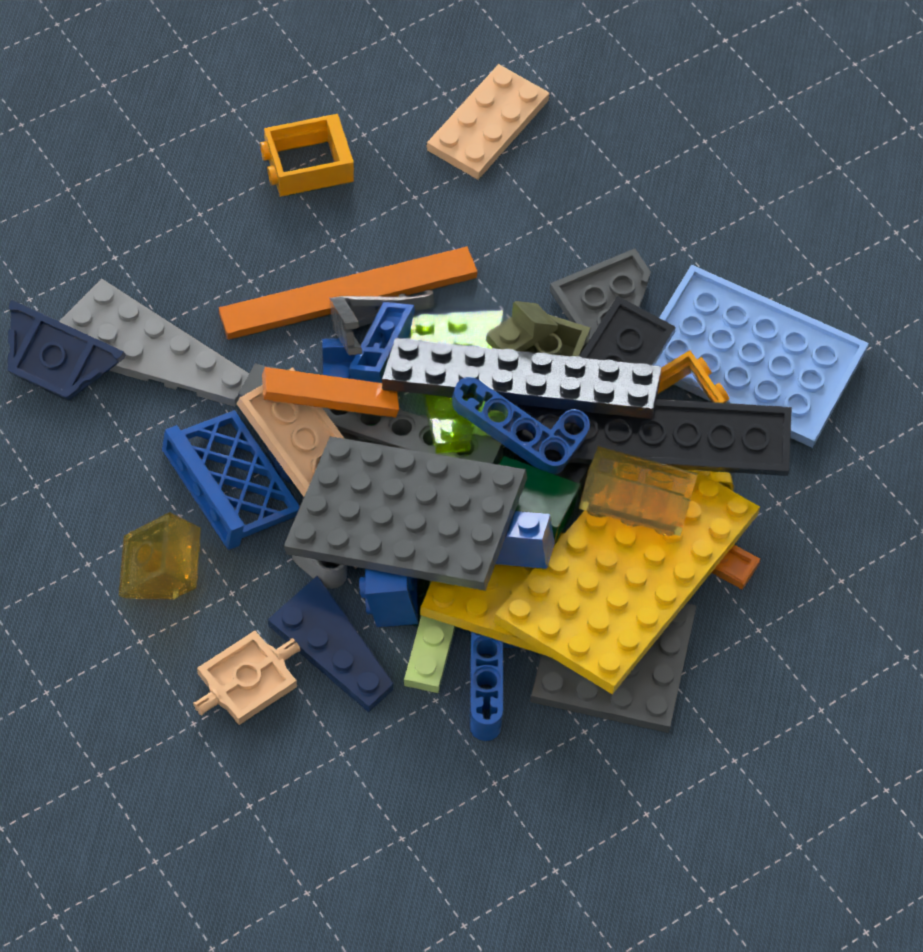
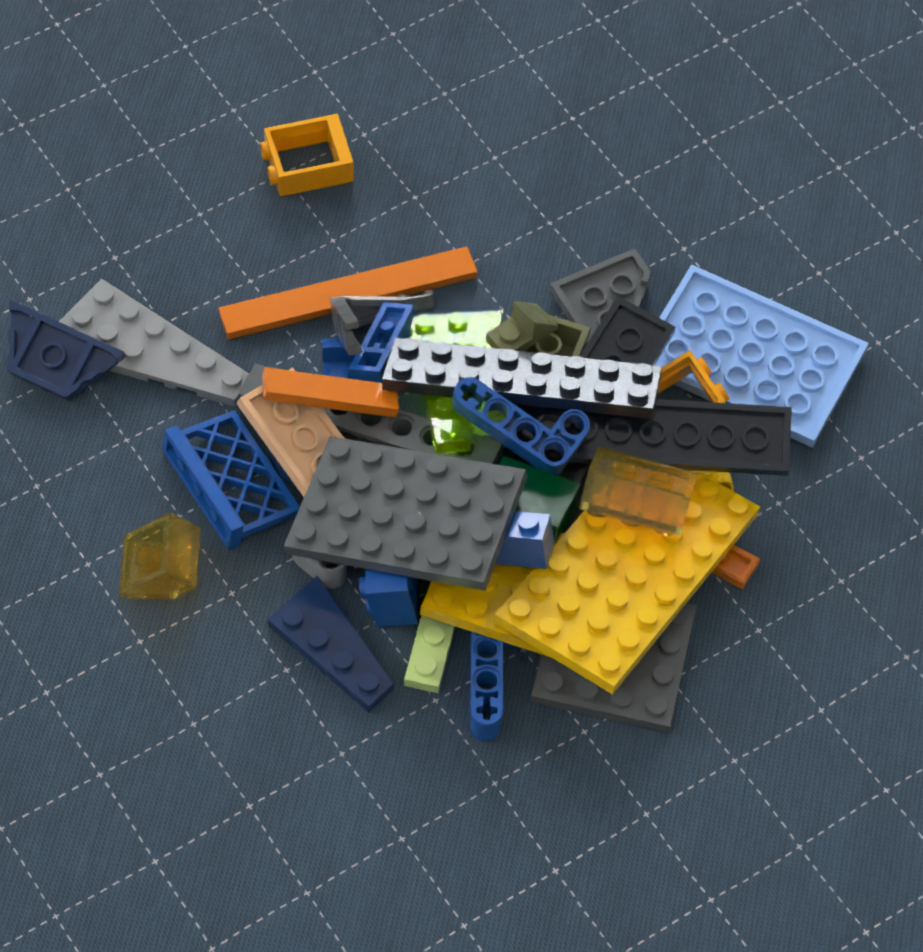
light nougat plate [193,631,300,725] -> none
light nougat plate [427,64,549,180] -> none

